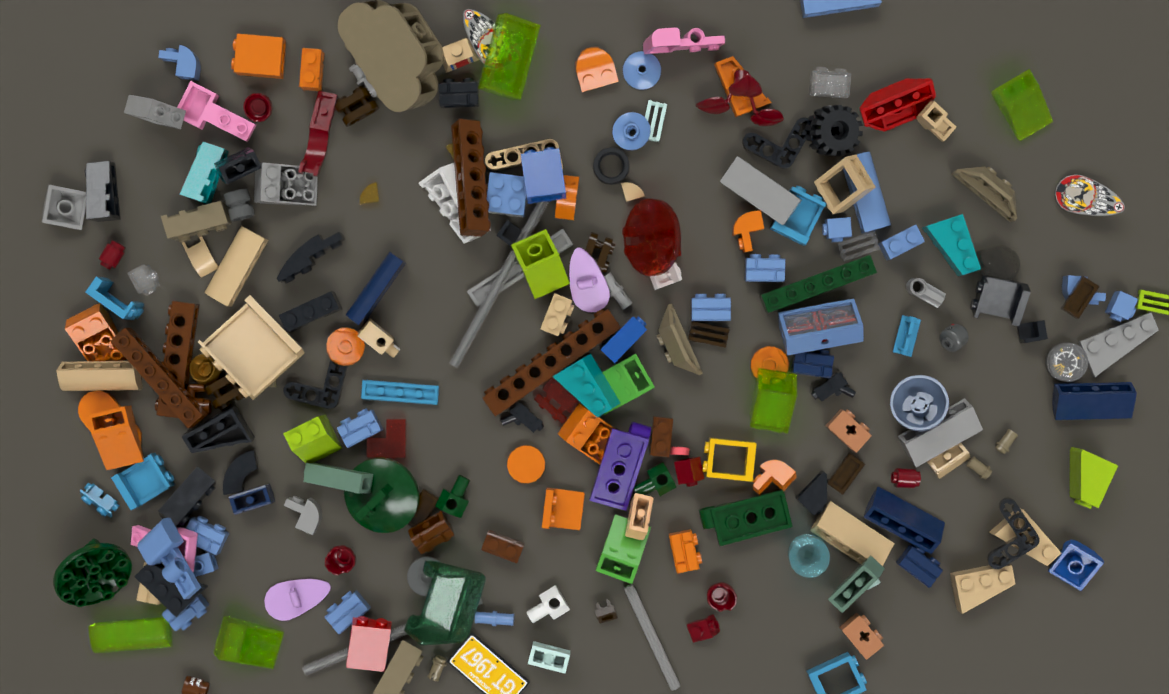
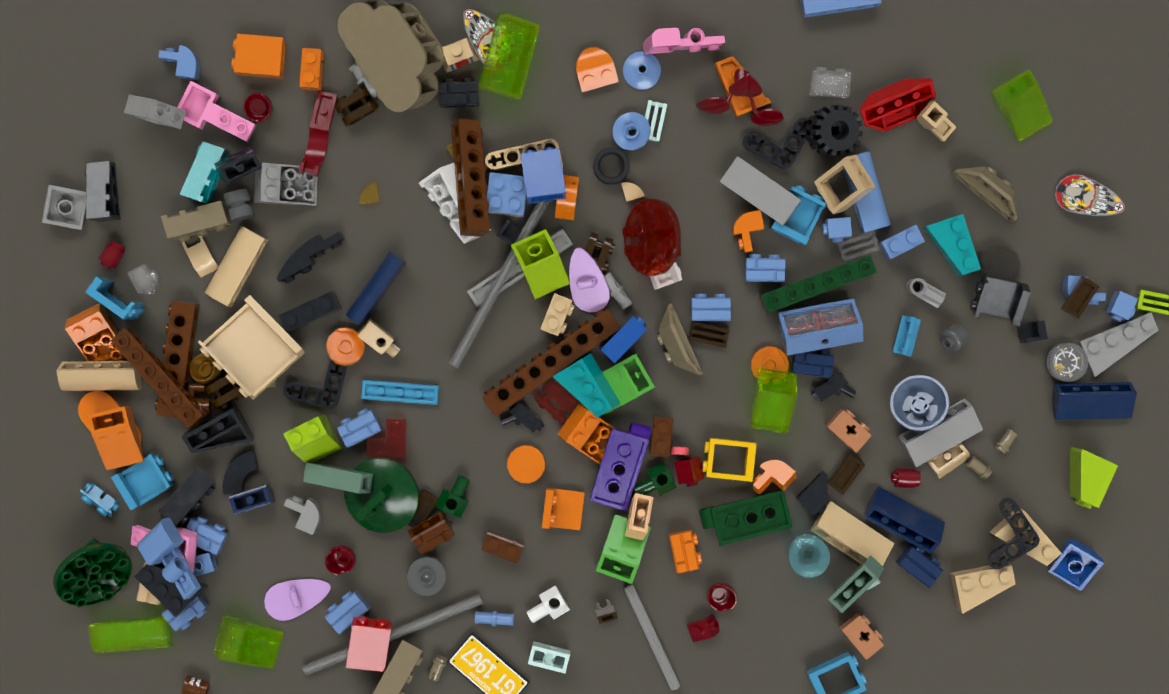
clear green windscreen [404,561,486,646] -> none

